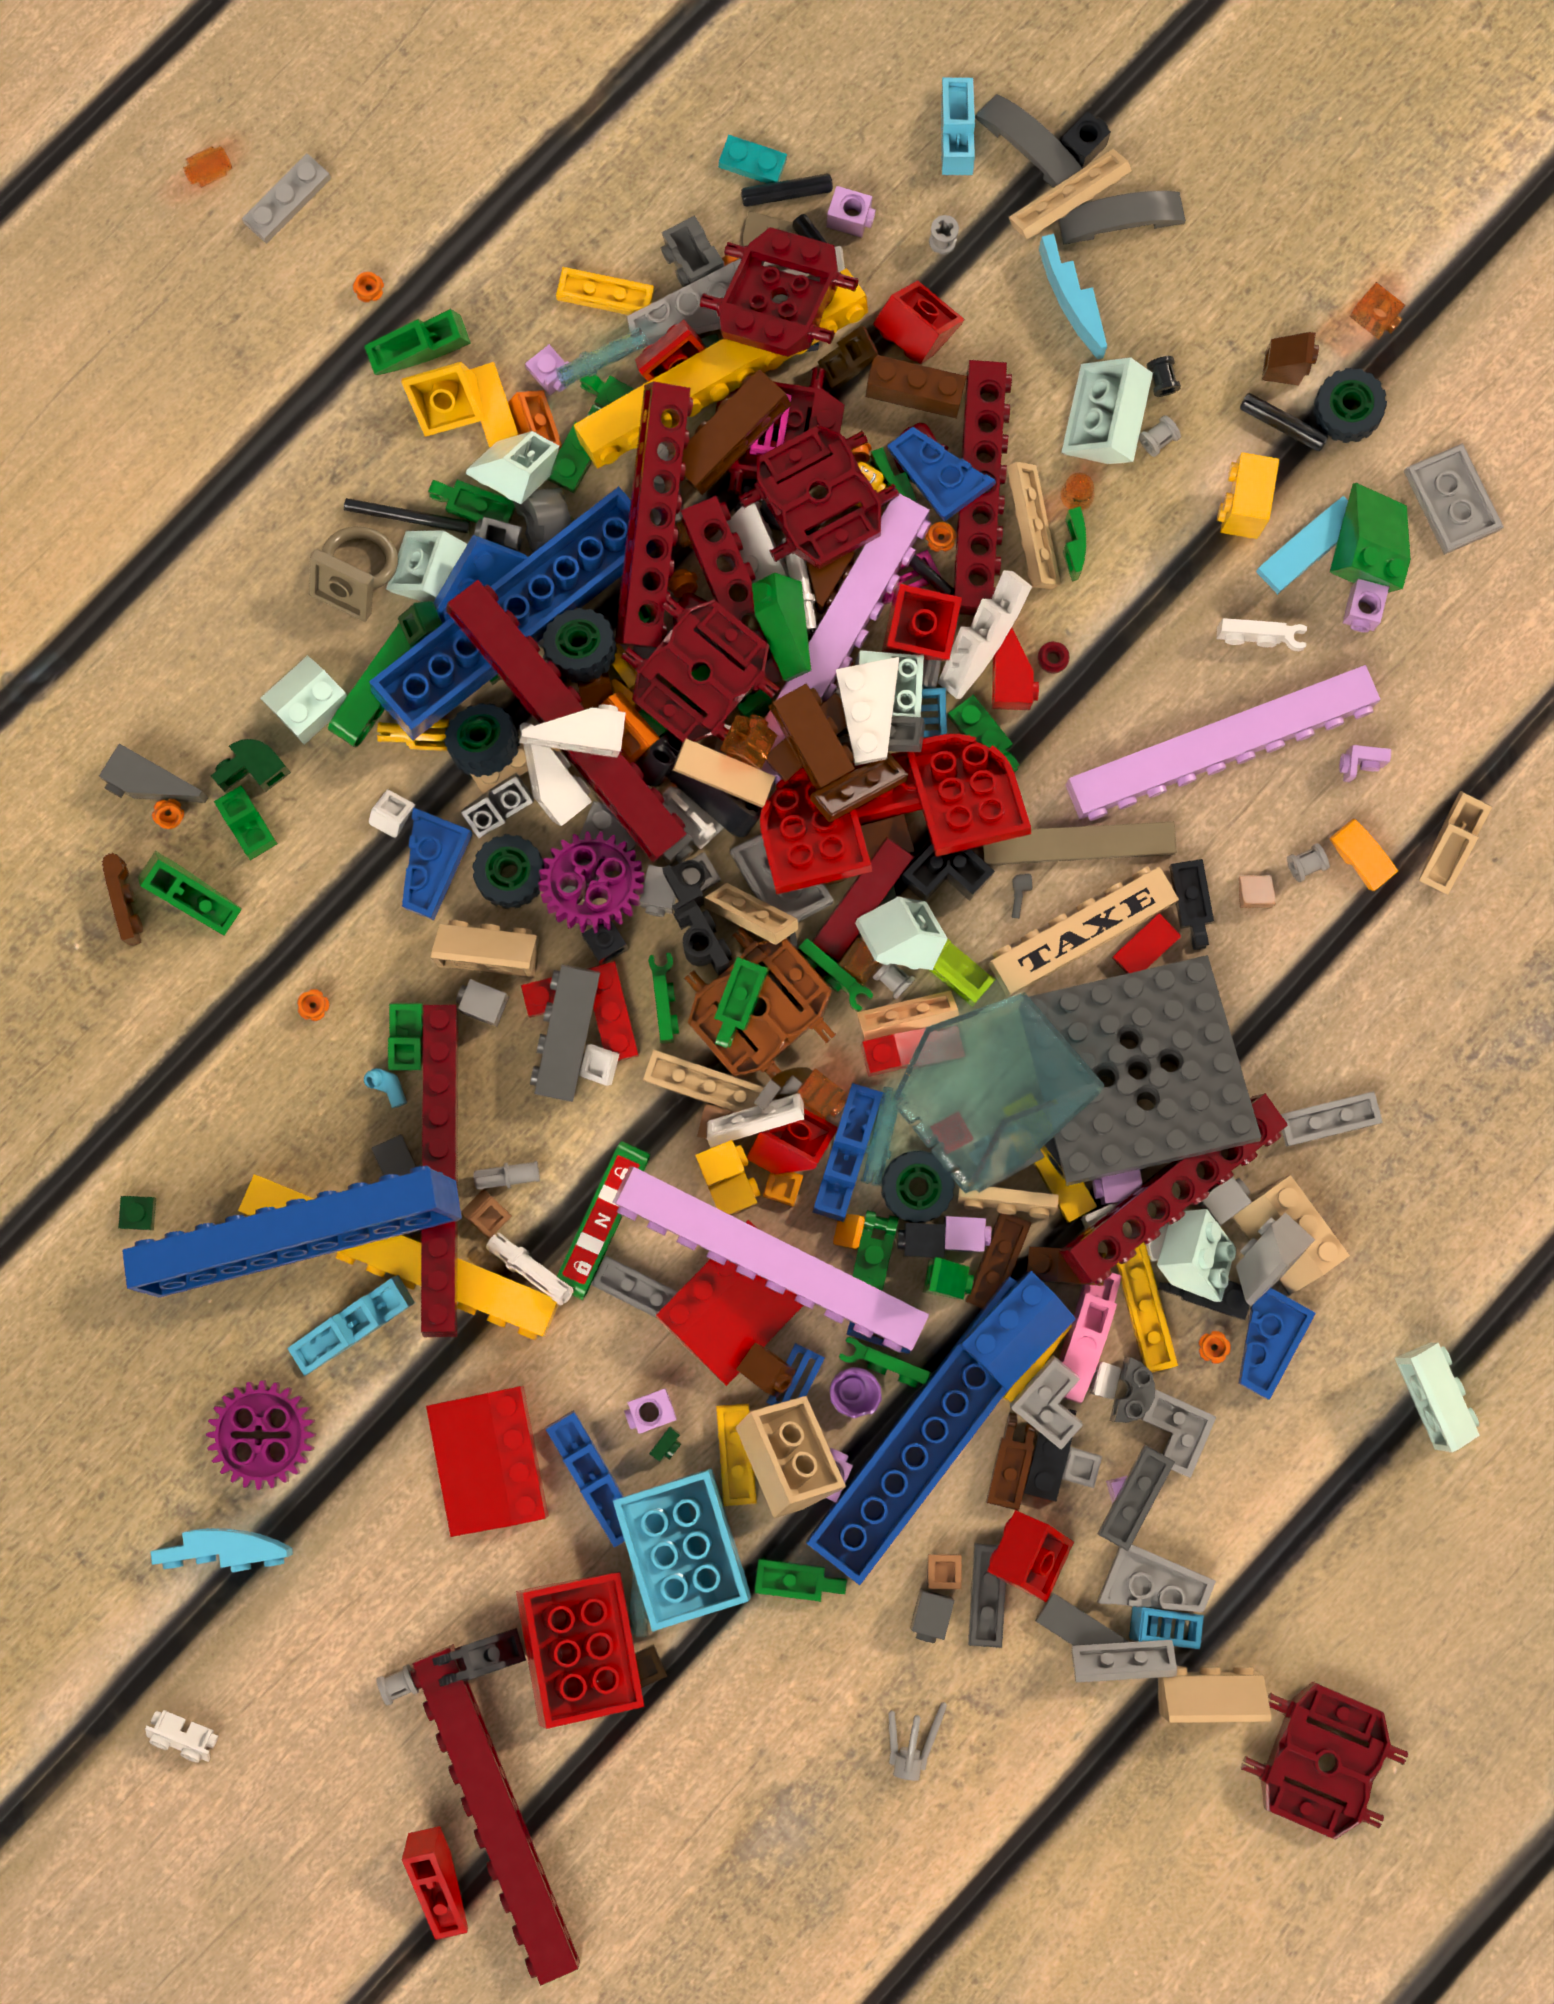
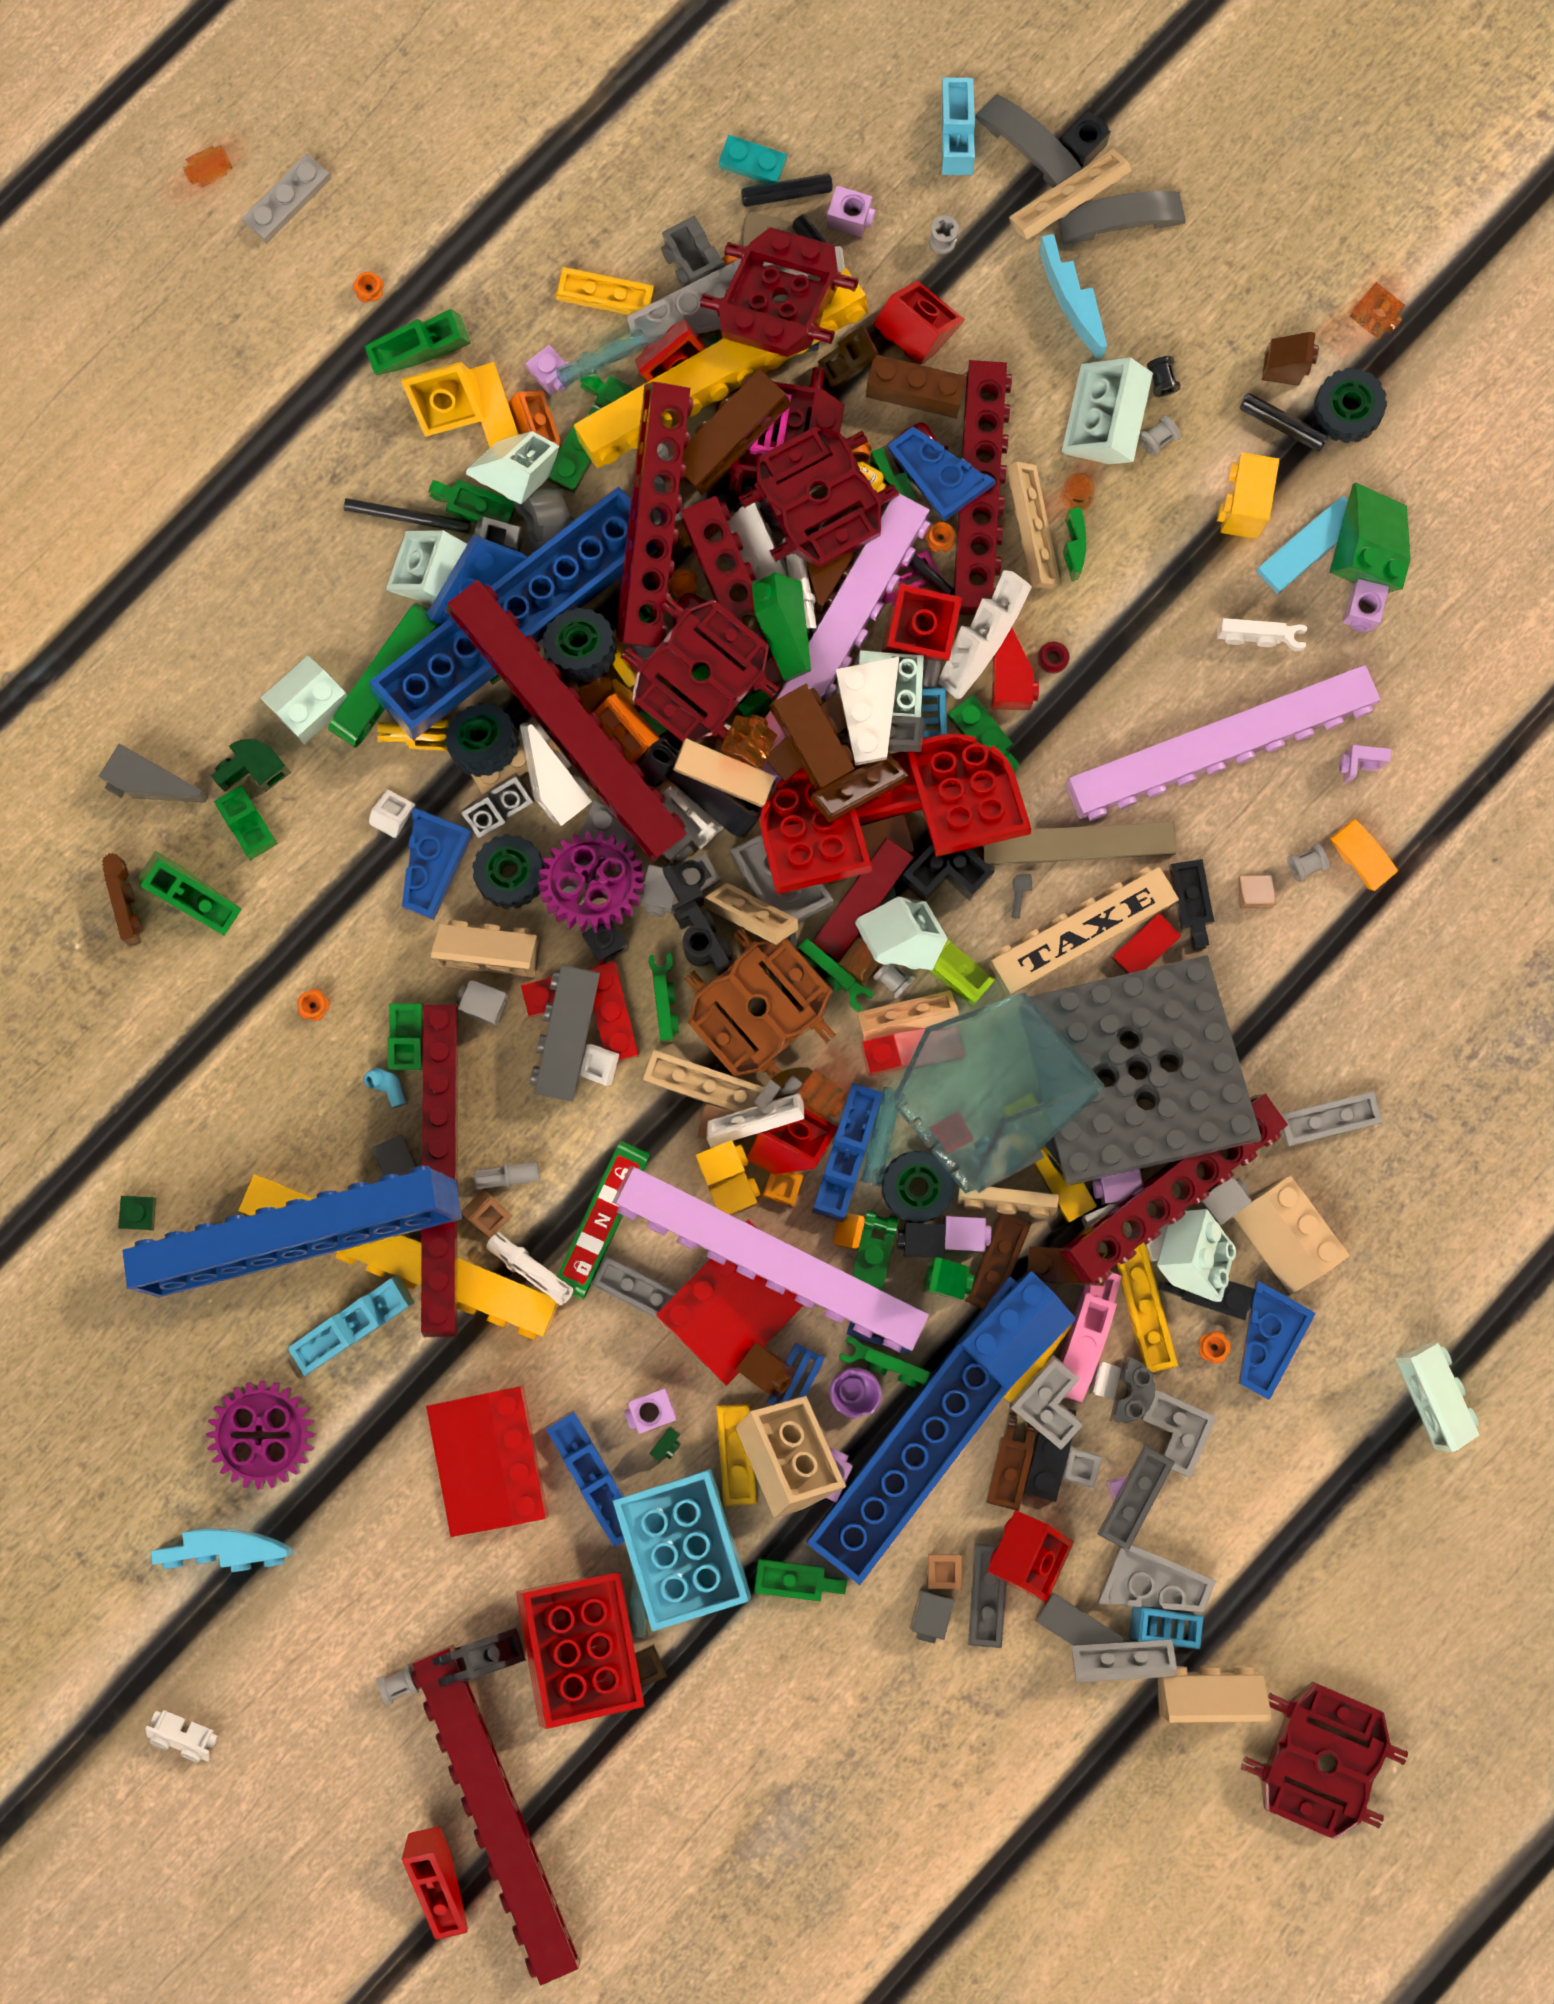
orange plate [152,798,184,829] -> none
dark tan tile [309,526,398,622] -> none
dark green slope [398,601,442,647] -> none
white slope [519,704,626,758] -> none
green plate [714,957,769,1048] -> none
light grey plant [888,1702,947,1781] -> none
light grey slope [1236,1213,1315,1306] -> none
light grey tile [1404,443,1504,555] -> none
tan slope [1418,791,1492,895] -> none

